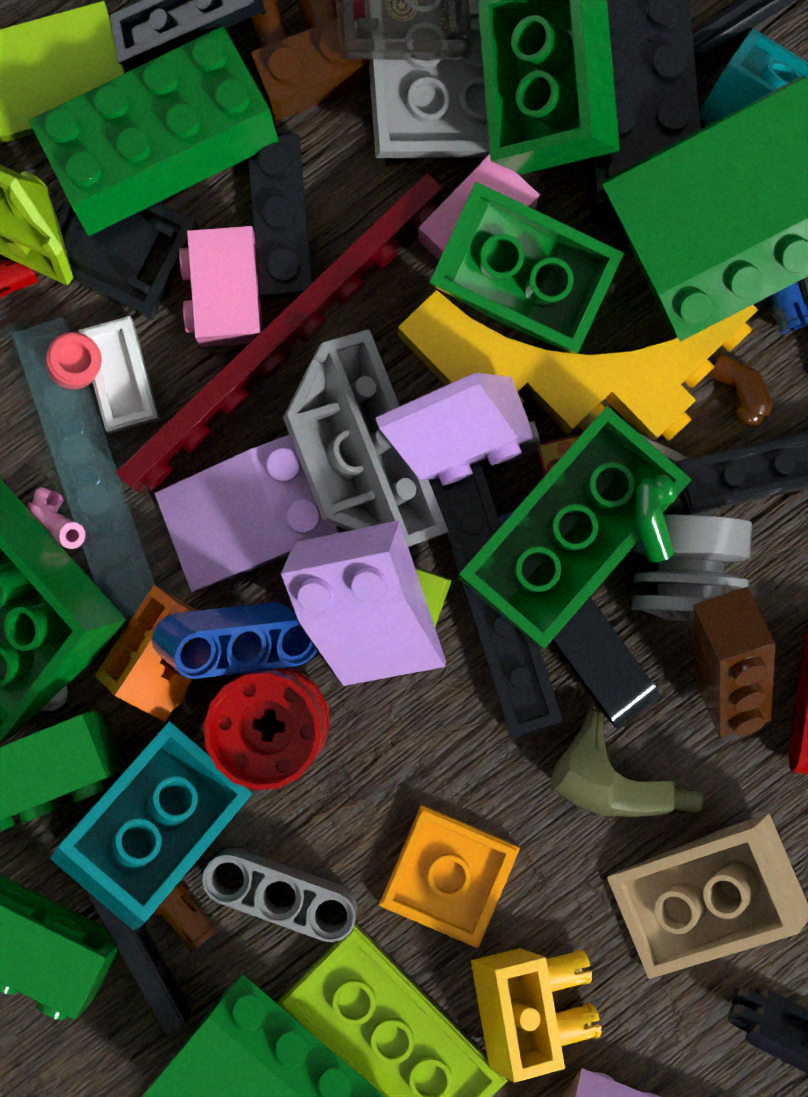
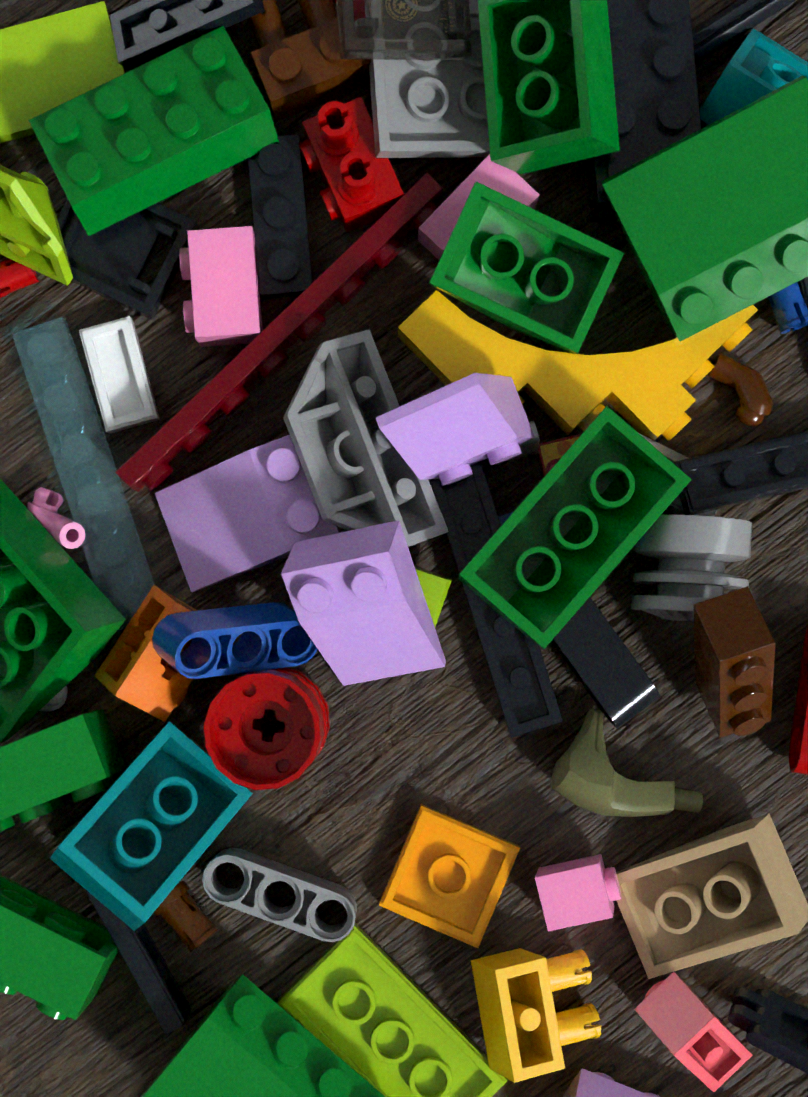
coral tile [45,332,102,389] -> none
green arm [636,474,677,562] -> none
none -> red brick [298,97,404,232]
none -> bright pink brick [535,854,622,932]
none -> coral slope [634,972,753,1092]

